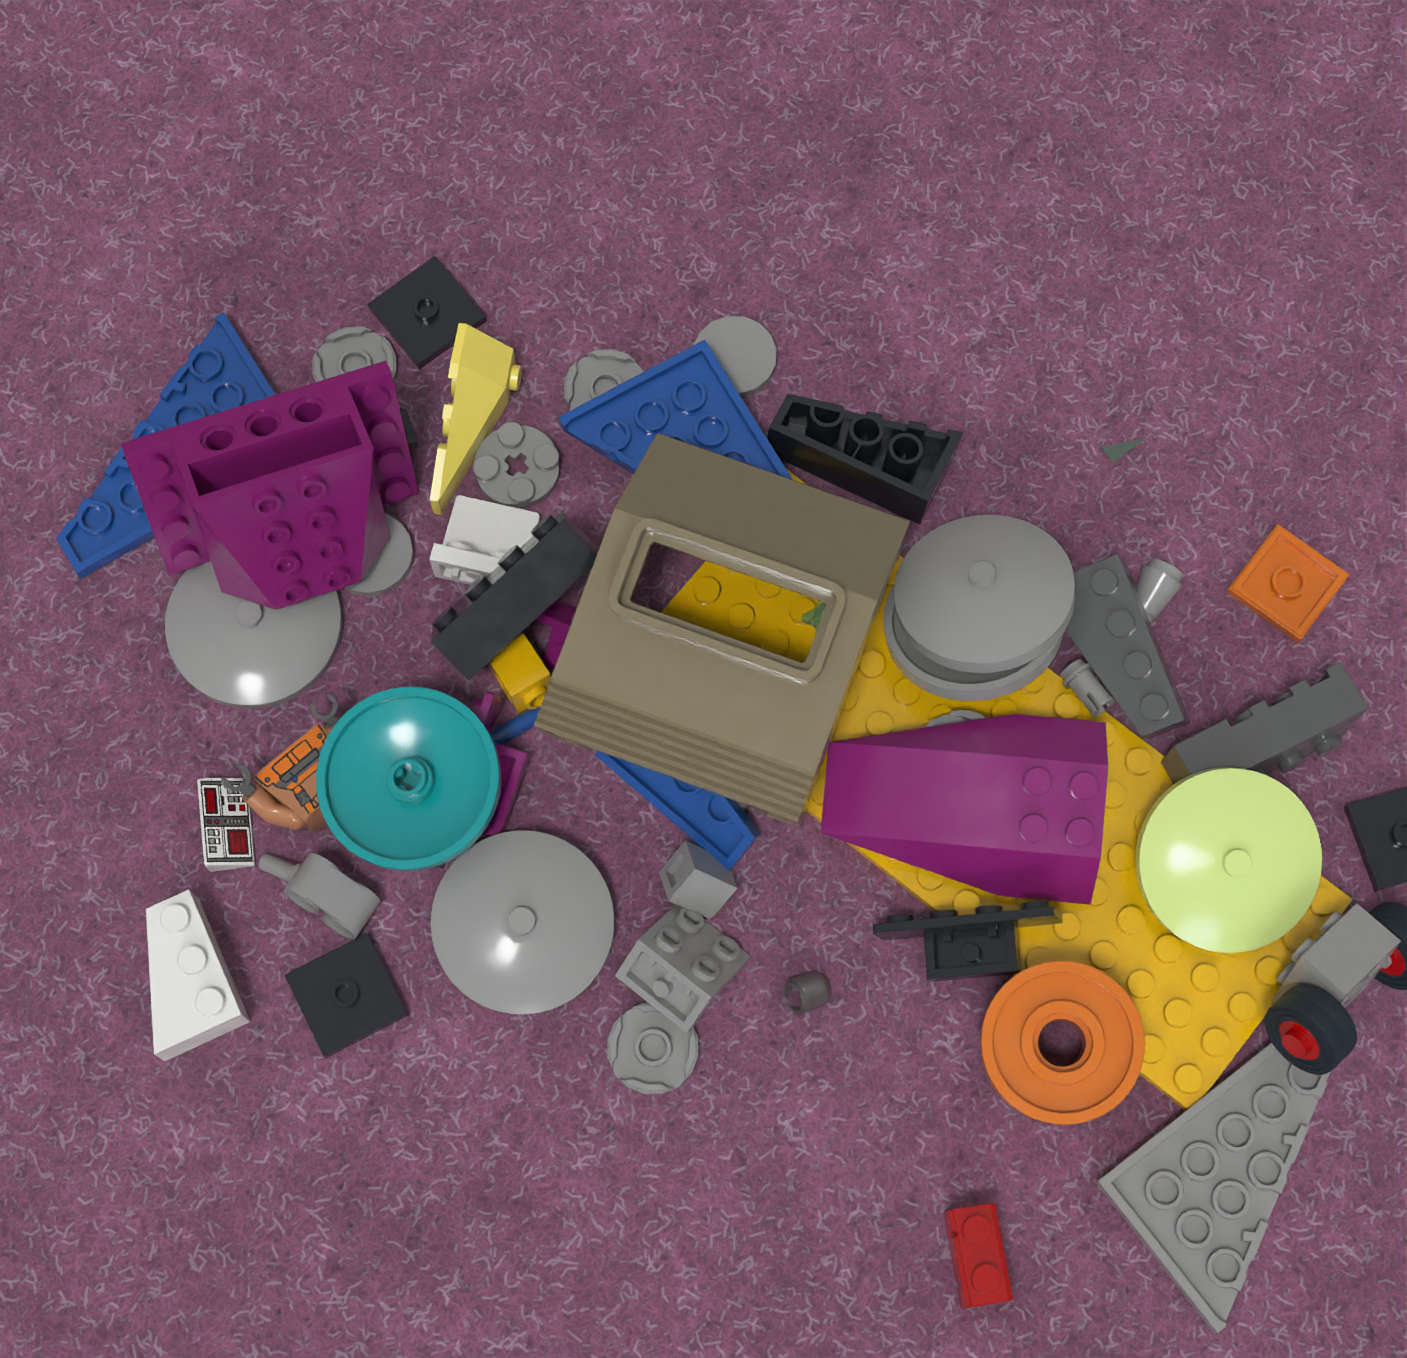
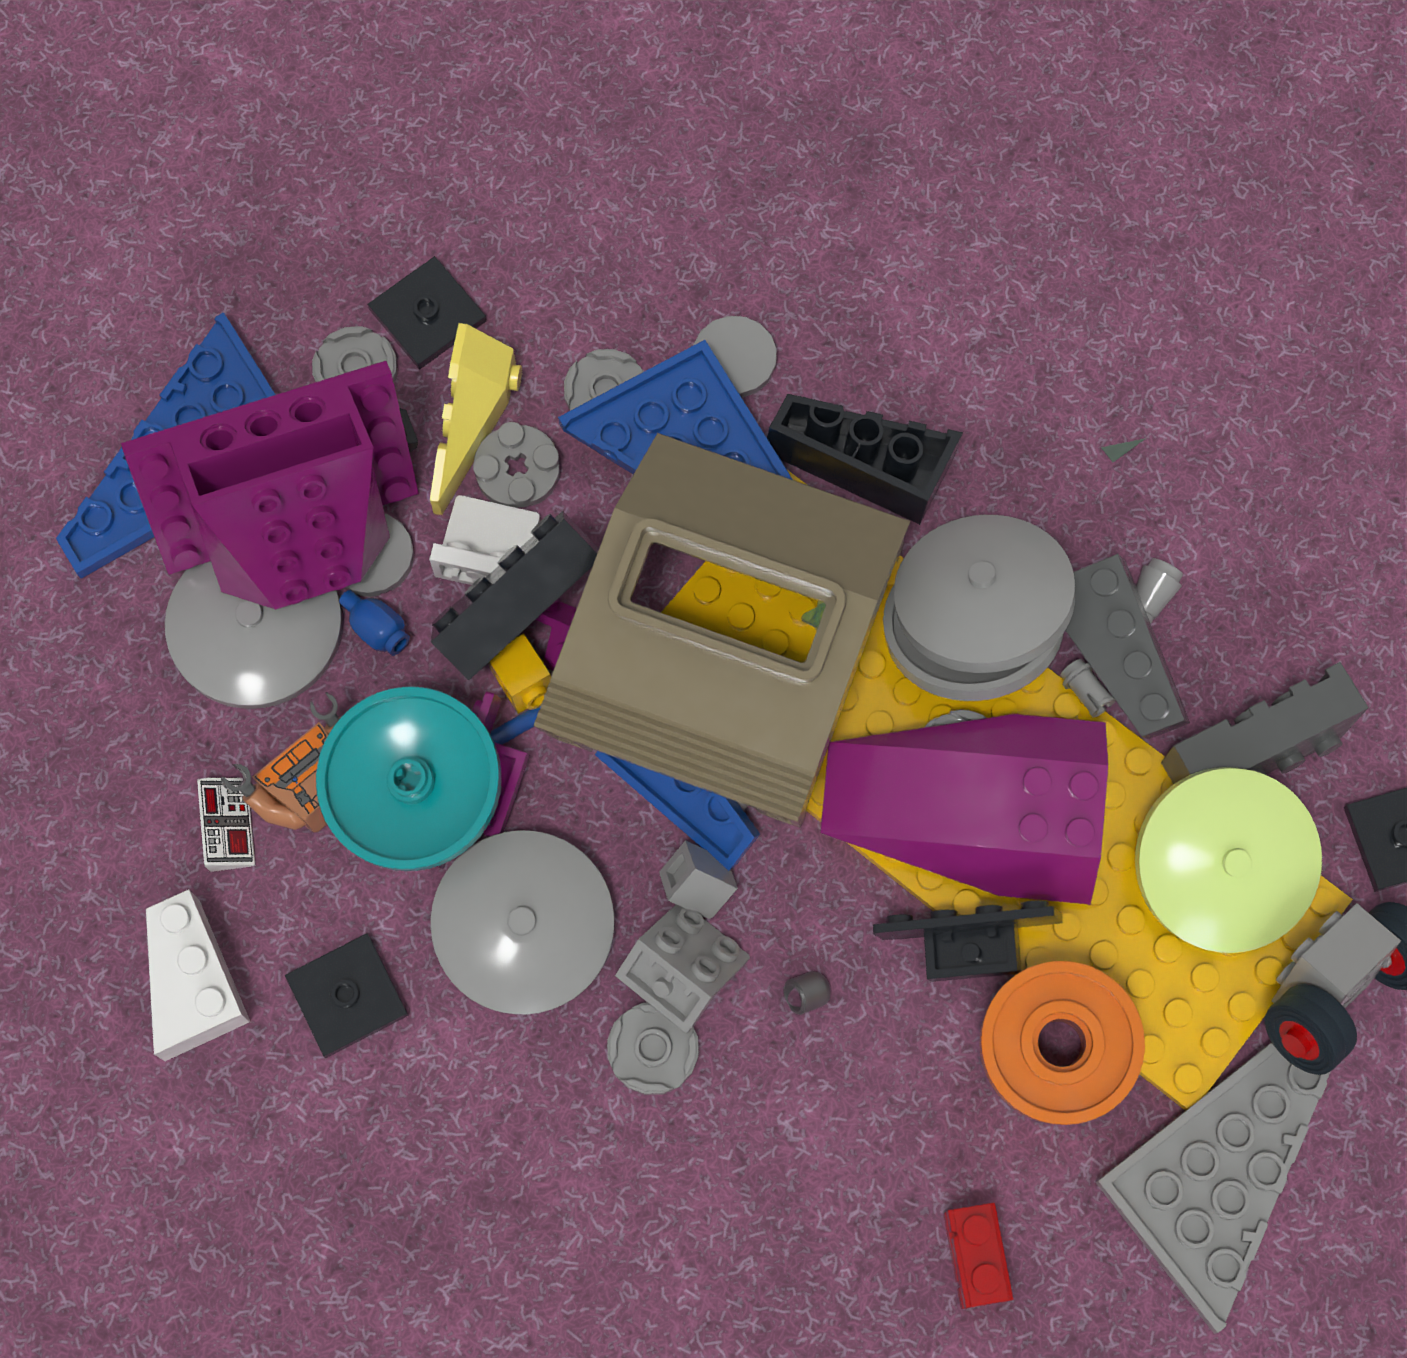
light grey beam [259,853,381,940] -> none
orange tile [1226,524,1350,643] -> none
none -> blue plant [339,590,410,656]

